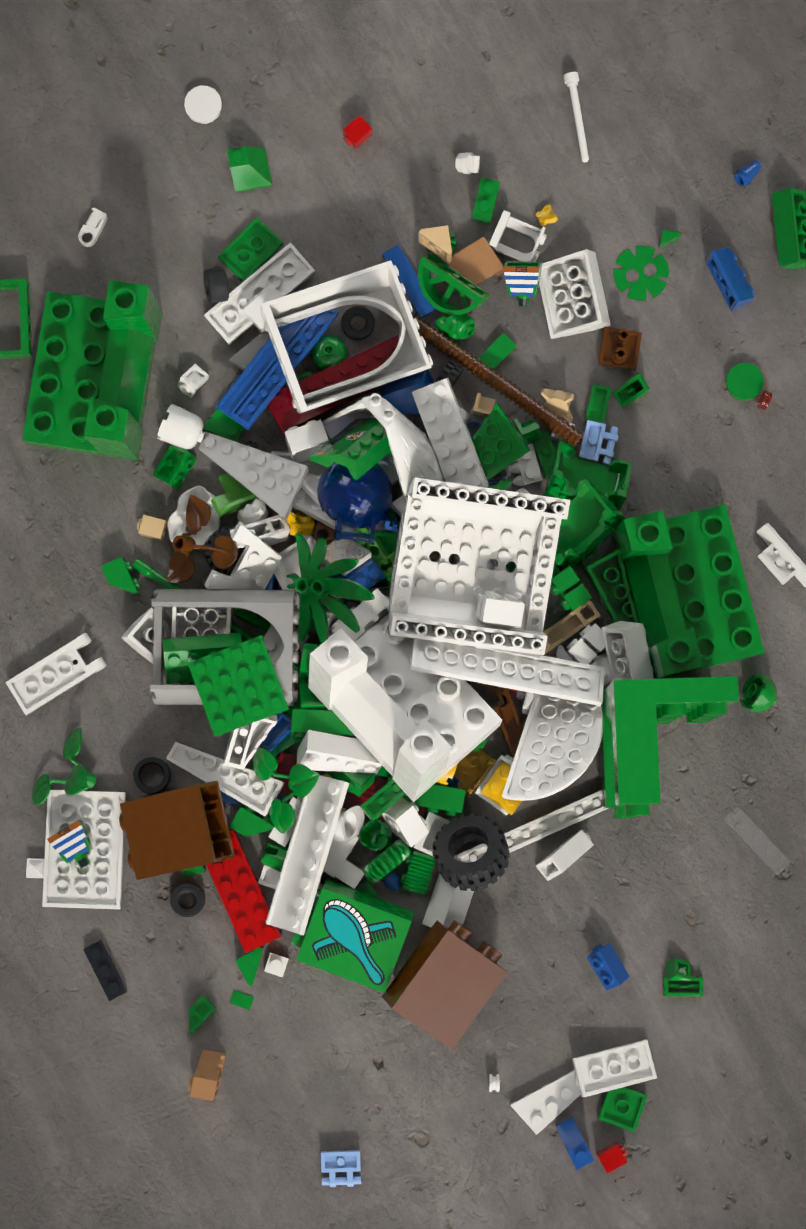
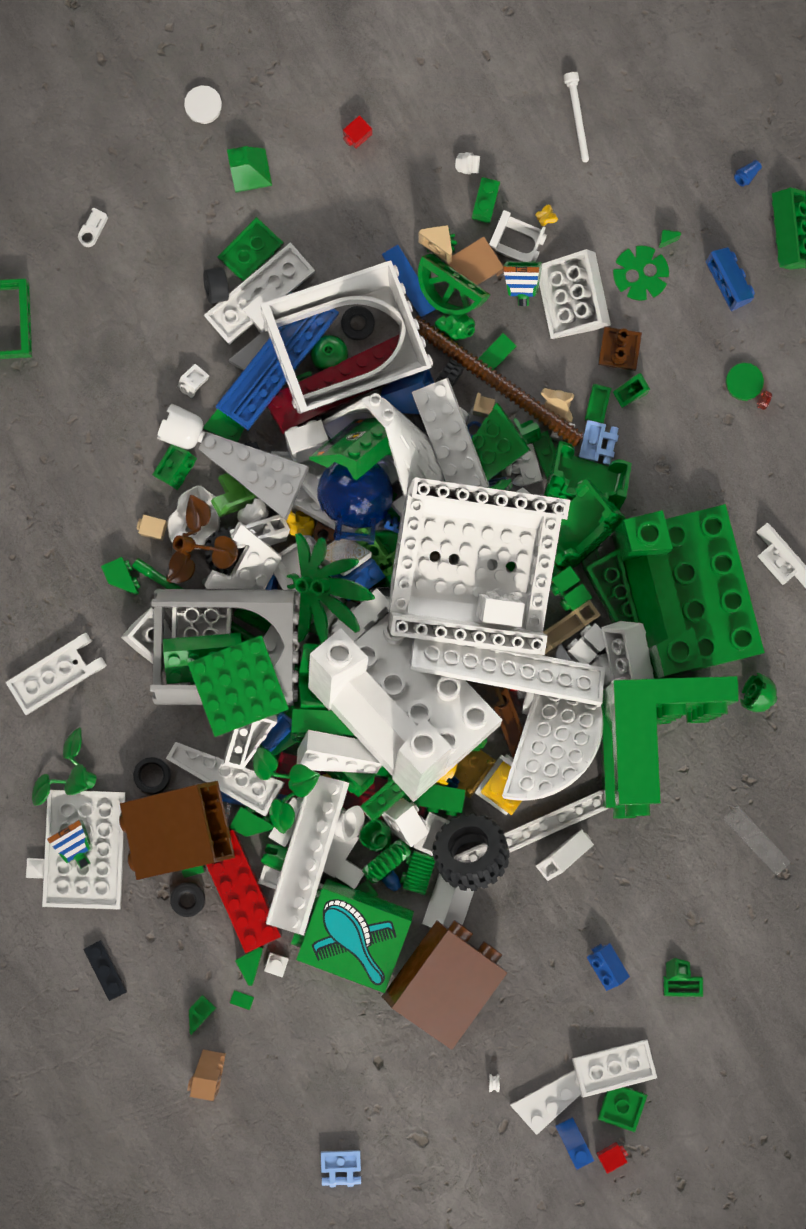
green plate [22,280,162,461] -> none

